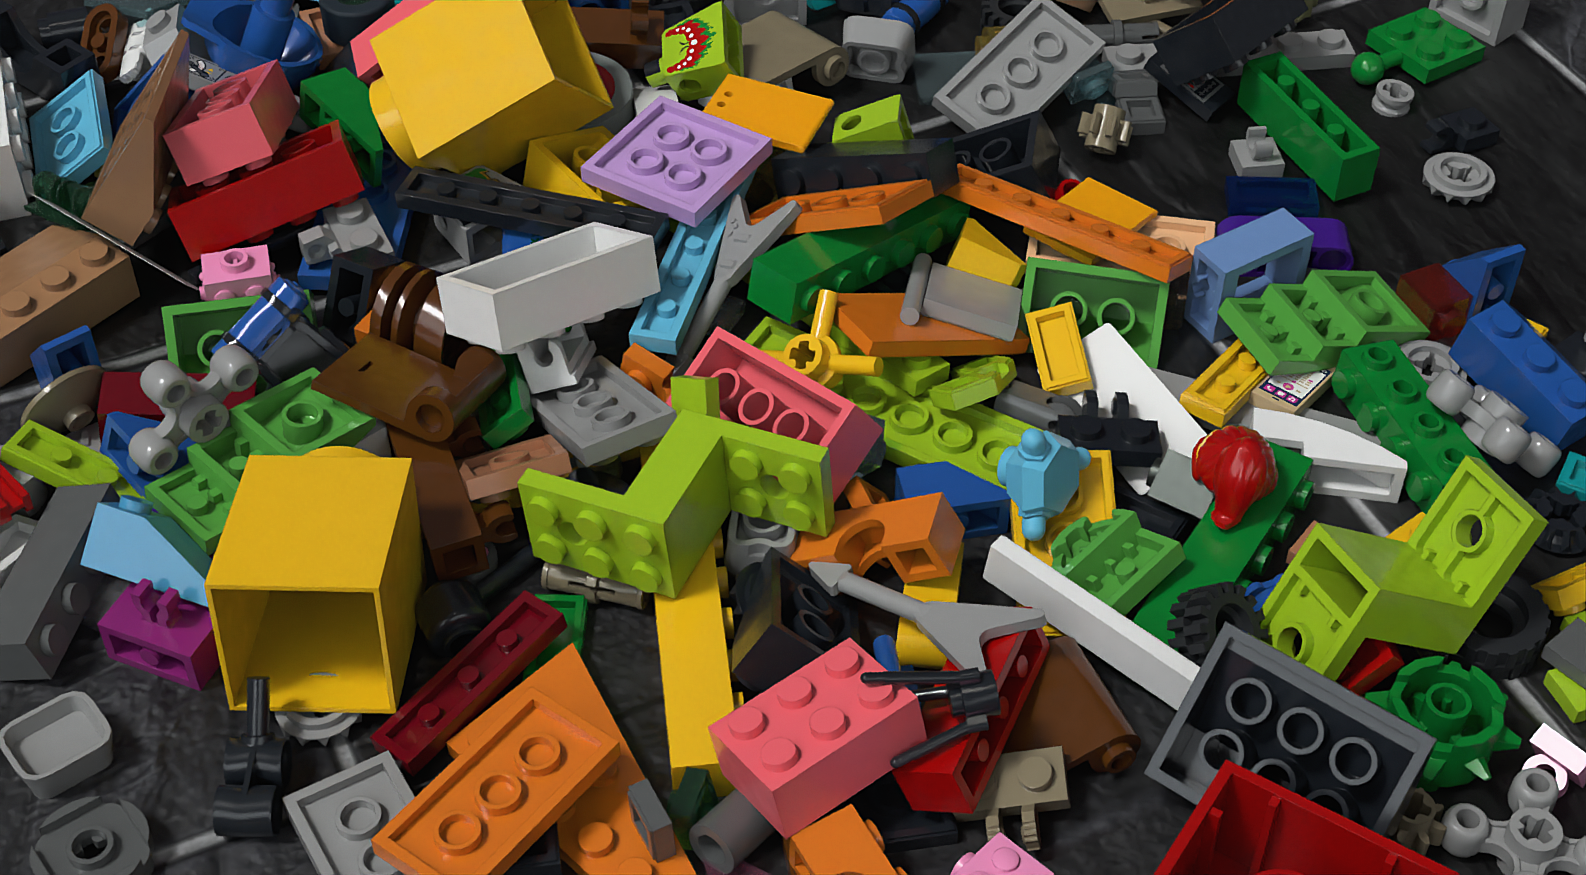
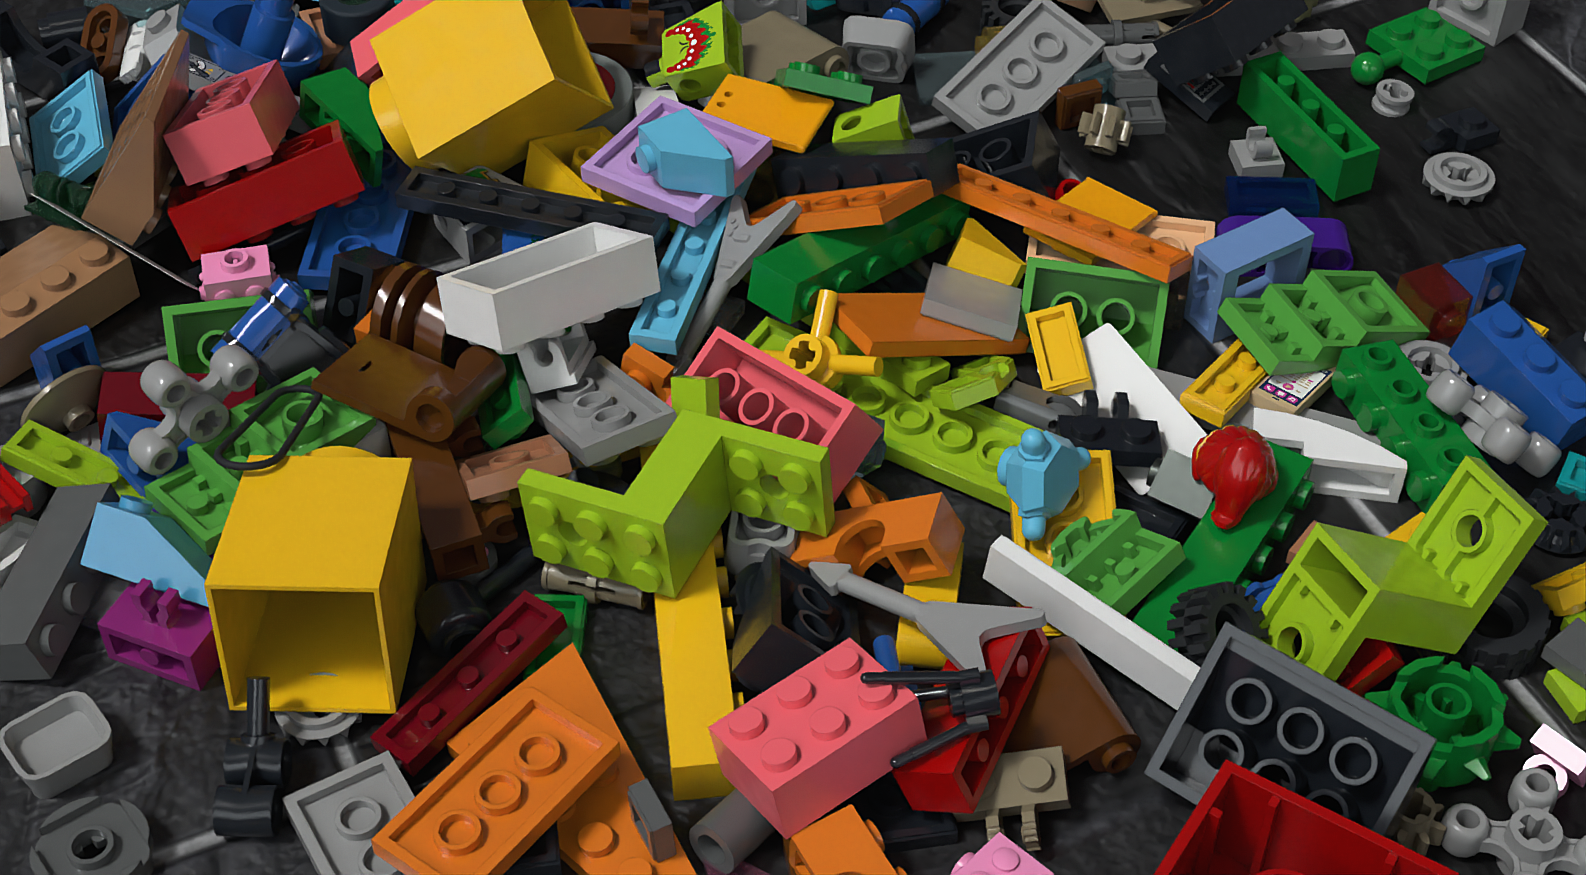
light grey hinge [298,197,395,266] -> none
clear green plate [667,767,719,850] -> none
blue slope [894,461,1011,539] -> none
light grey bar [900,253,932,325] -> none
none -> black piece [213,385,323,471]
none -> medium azure slope [635,108,735,197]
none -> green plate [774,61,873,105]
none -> reddish brown tile [1054,79,1103,131]

